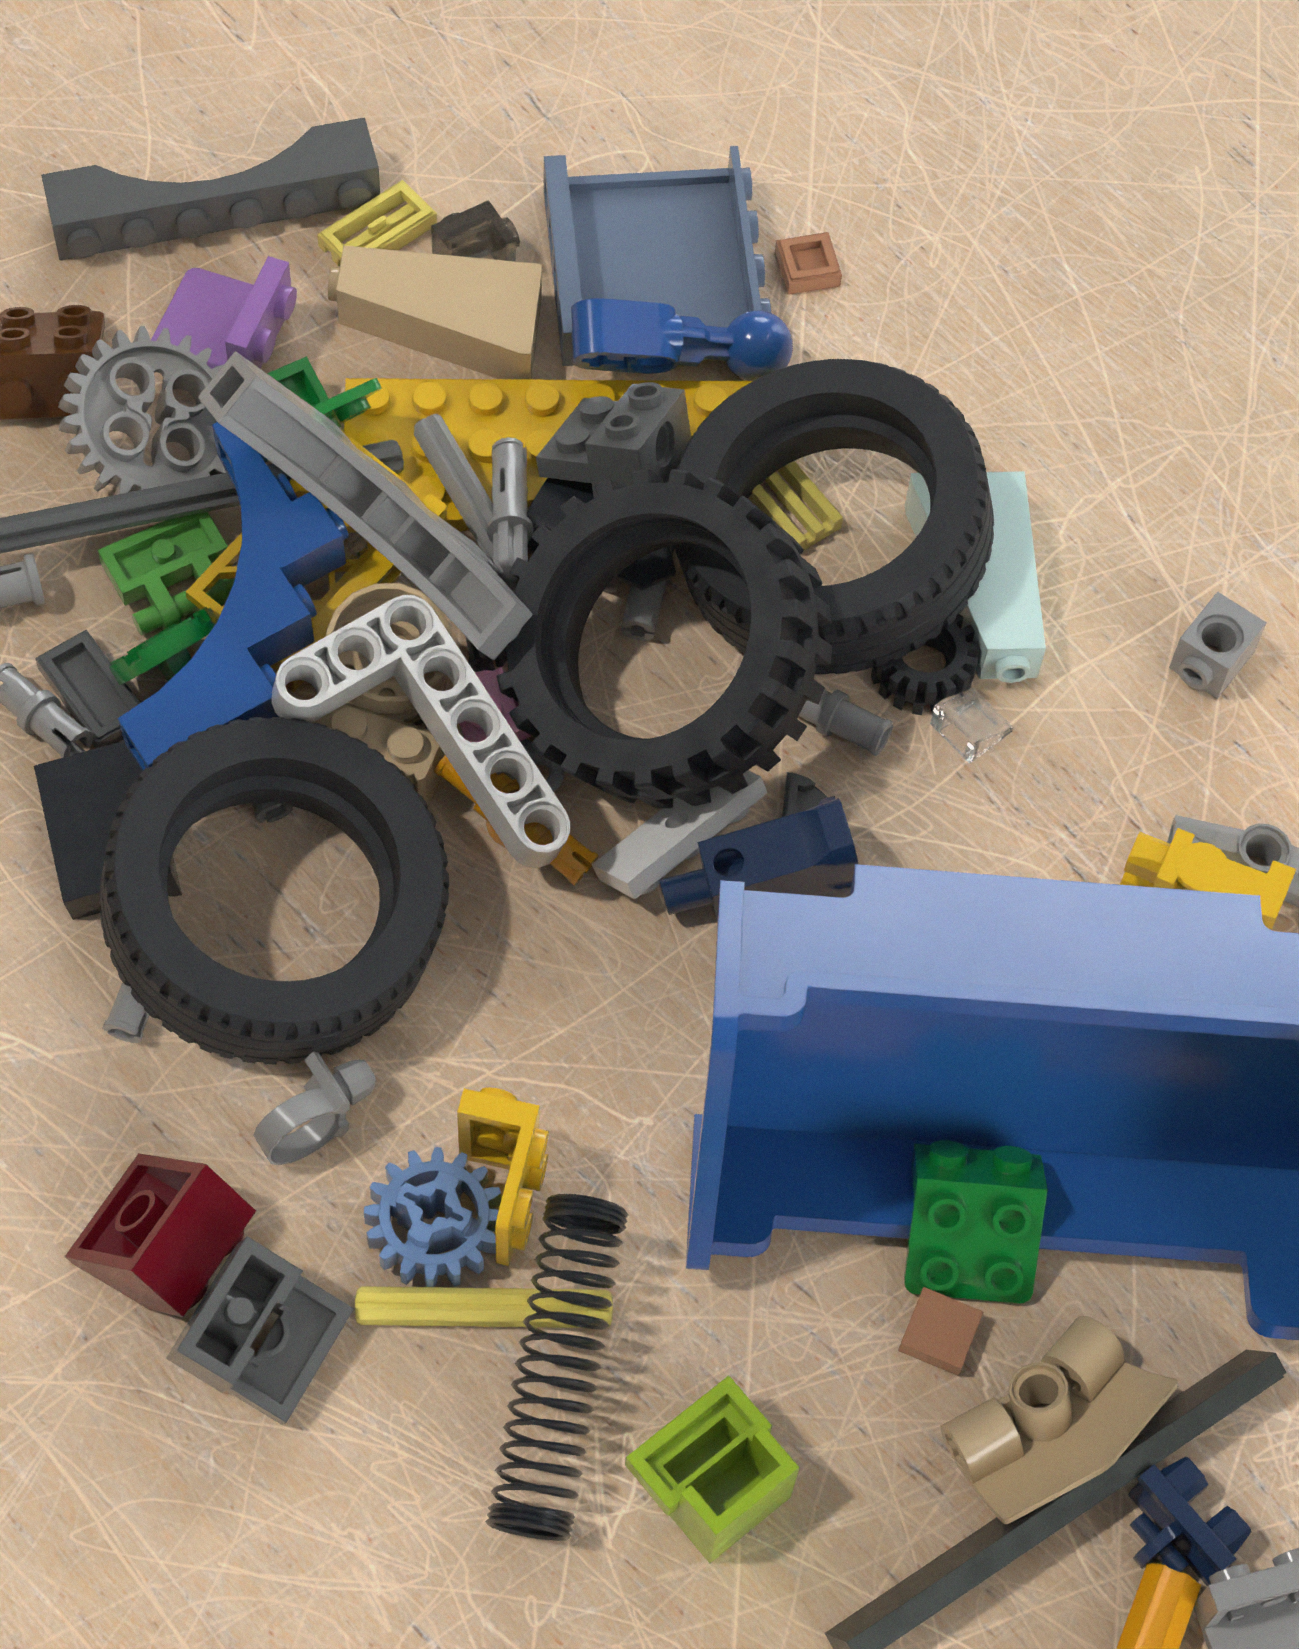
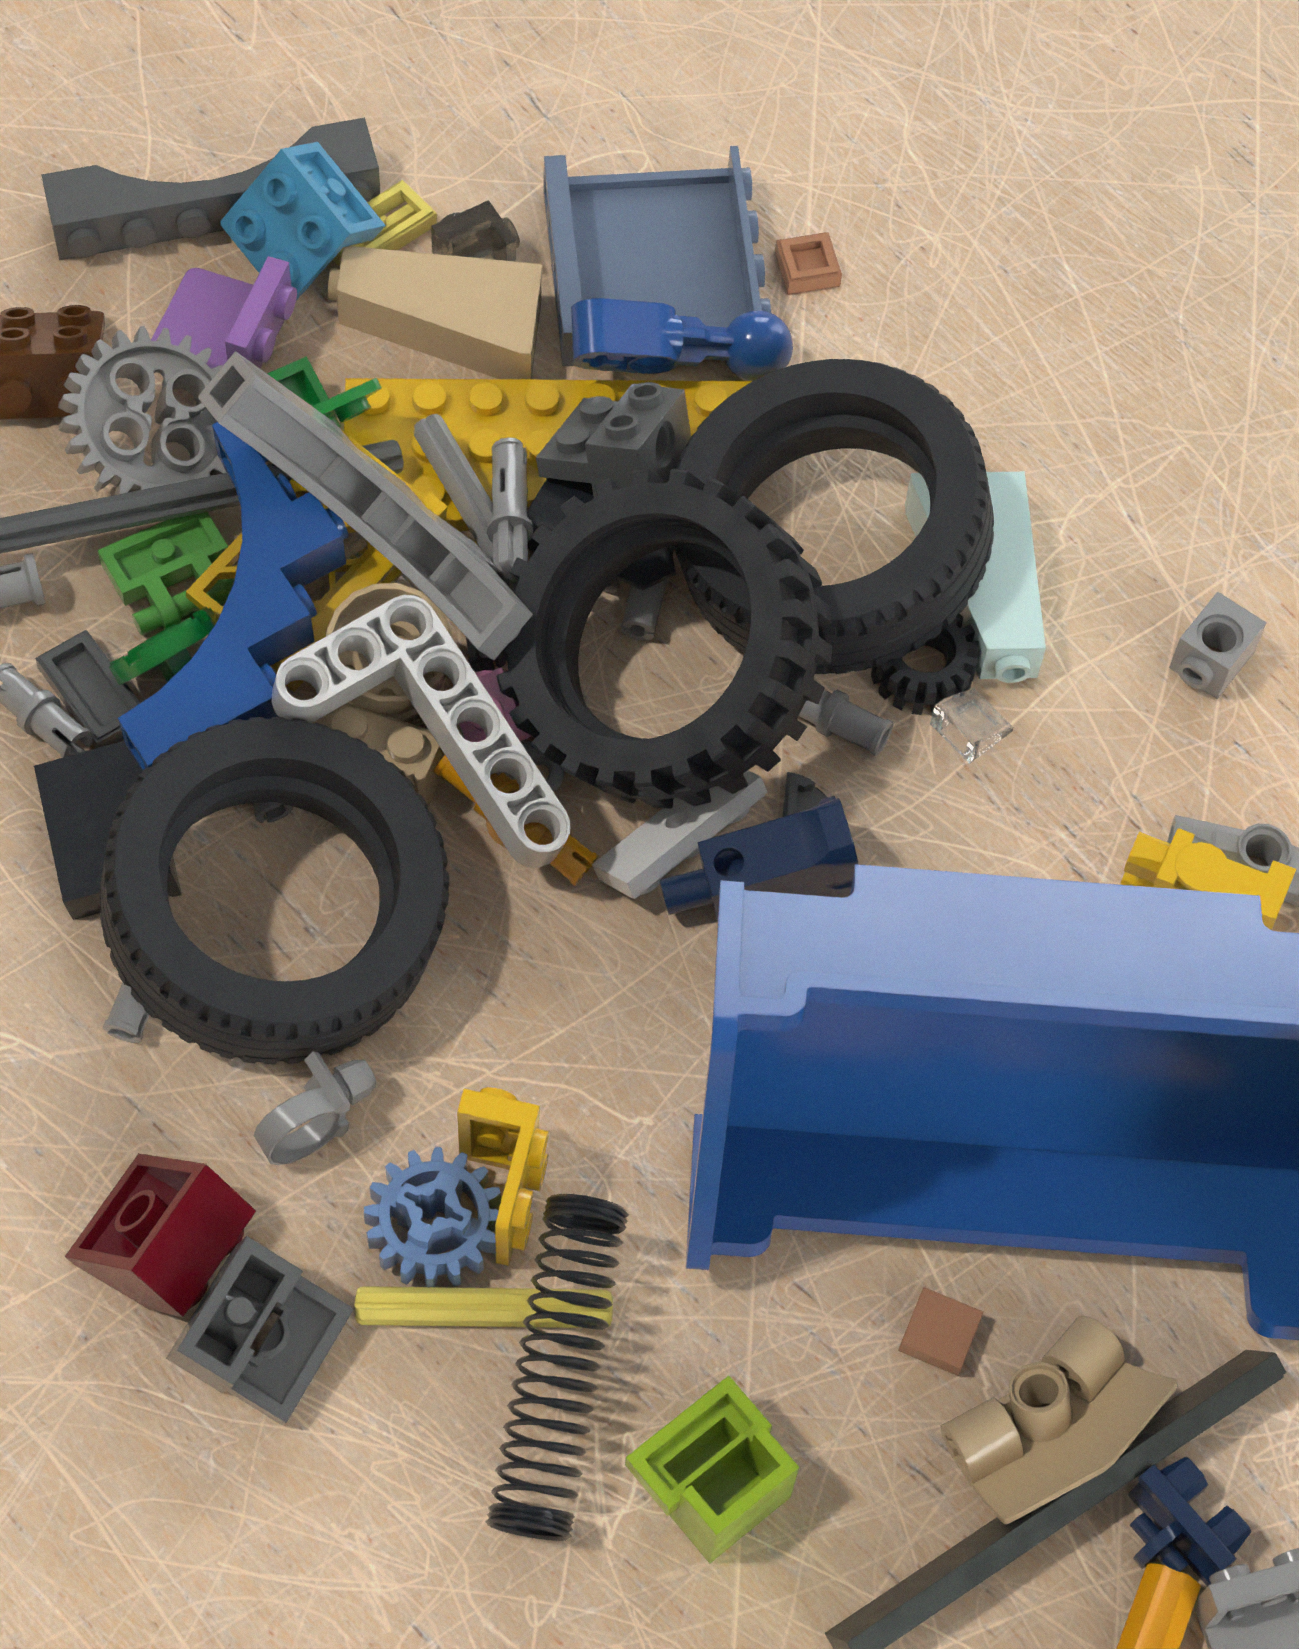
light yellow tile [748,461,843,550] -> none
green bracket [904,1140,1048,1303] -> none
none -> dark azure bracket [221,142,386,301]

